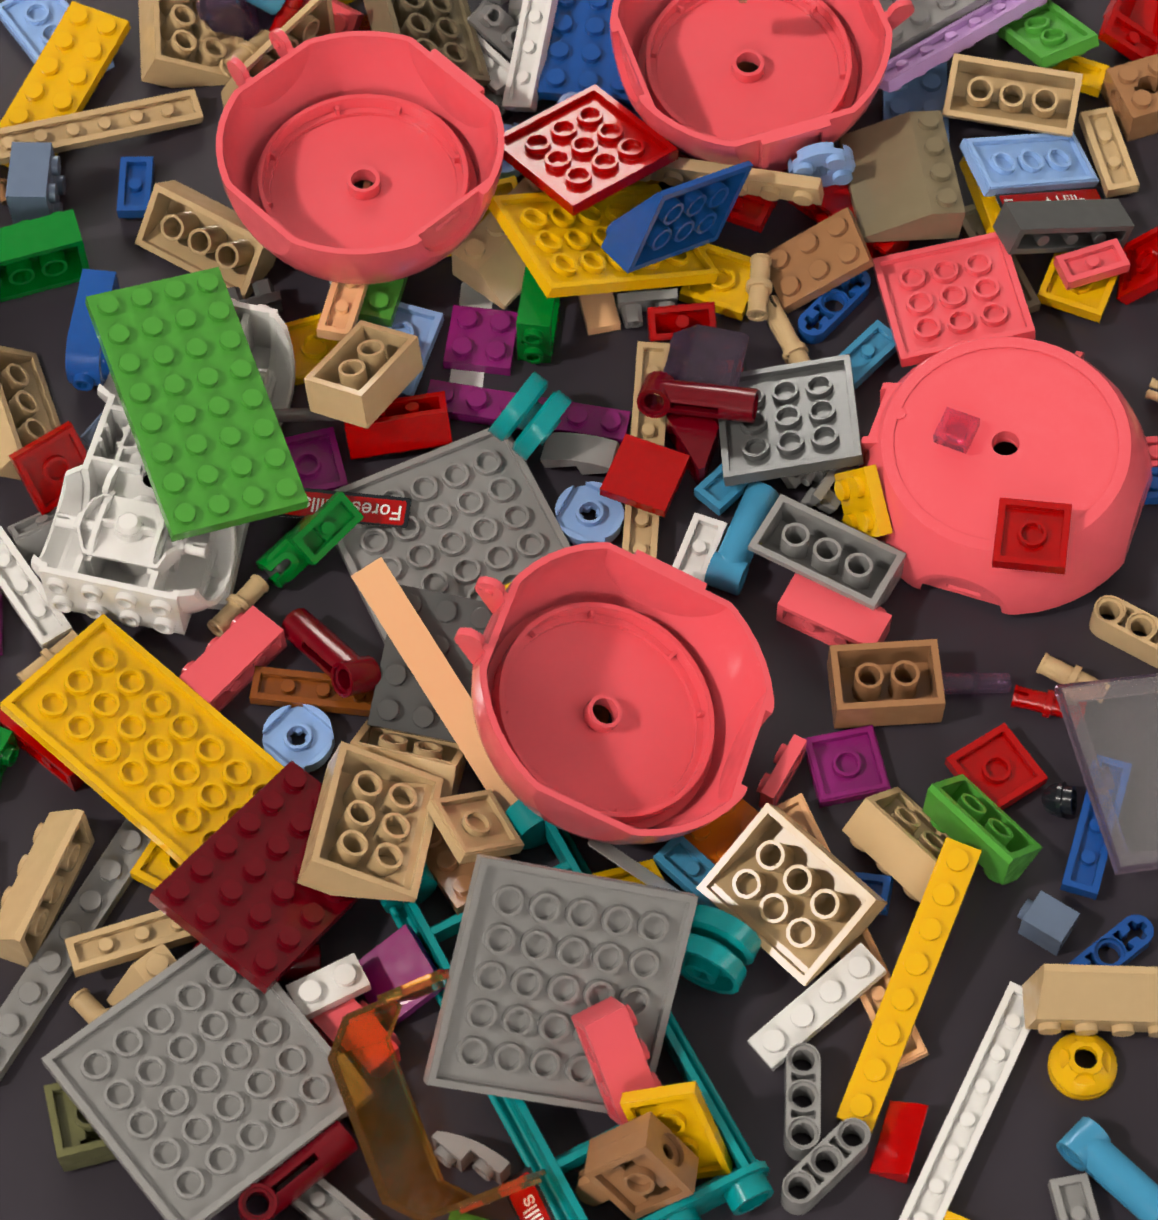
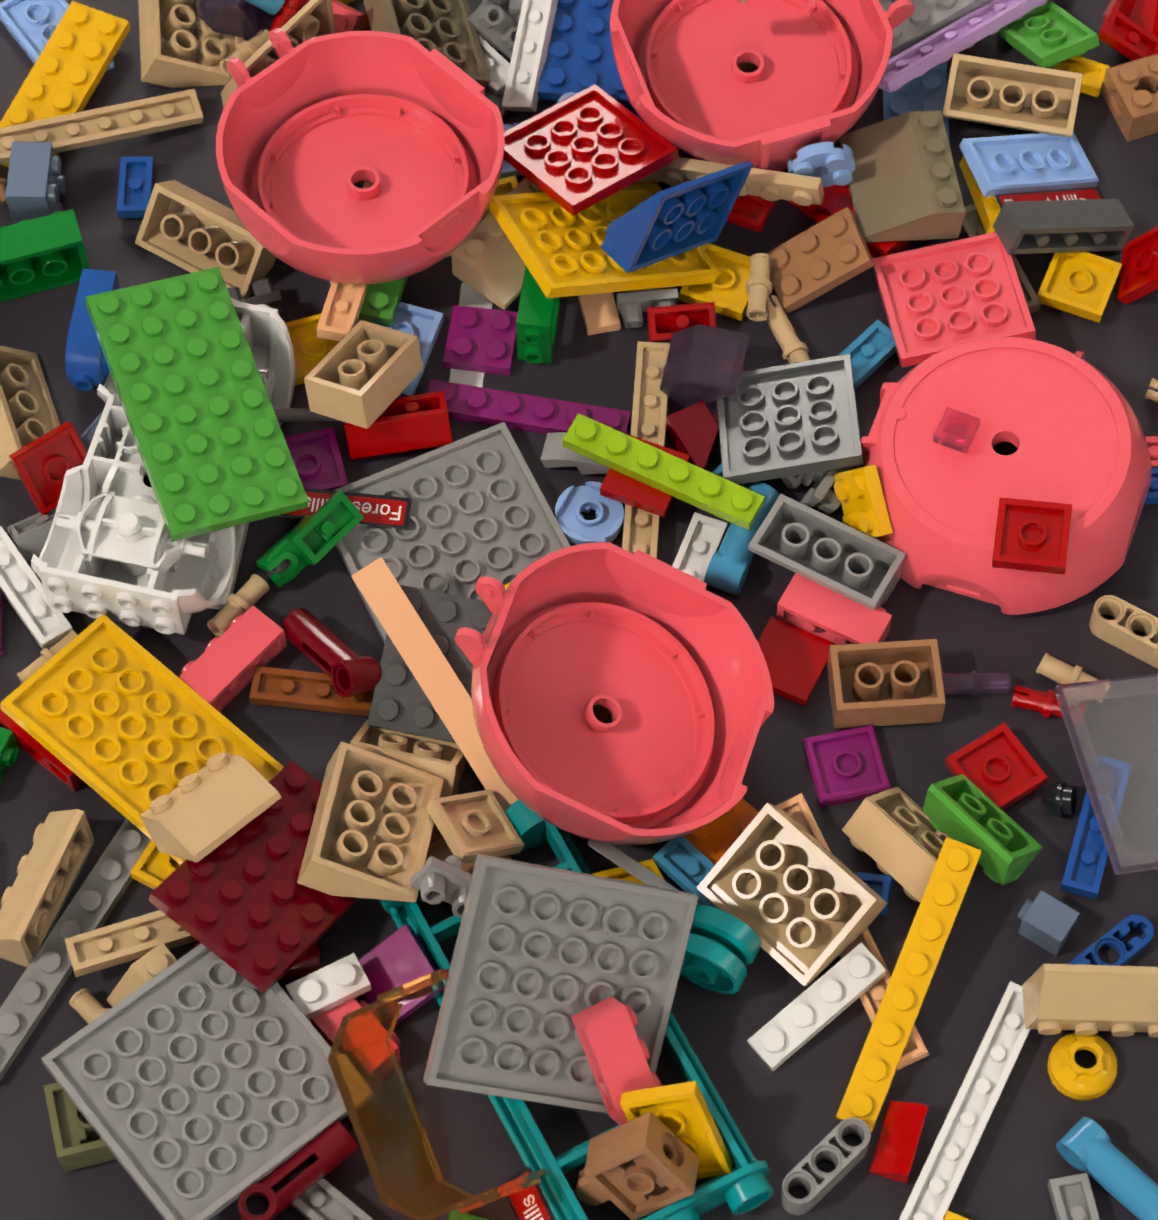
light blue plate [262,704,335,773] -> none
light grey slope [432,1131,511,1185] -> none
teal wheel [488,371,572,461] -> none
dark red piece [637,371,759,423] -> none
coral plate [757,734,807,808] -> none
light grey beam [784,1042,821,1161] -> none
blue beam [797,271,871,344] -> none
coral plate [1053,238,1130,290] -> none
tan plate [1078,106,1140,198] -> none
none -> tan slope [140,753,281,862]
none -> light grey hips [410,855,472,918]
none -> lime plate [562,413,765,531]
none -> red tile [758,616,836,706]

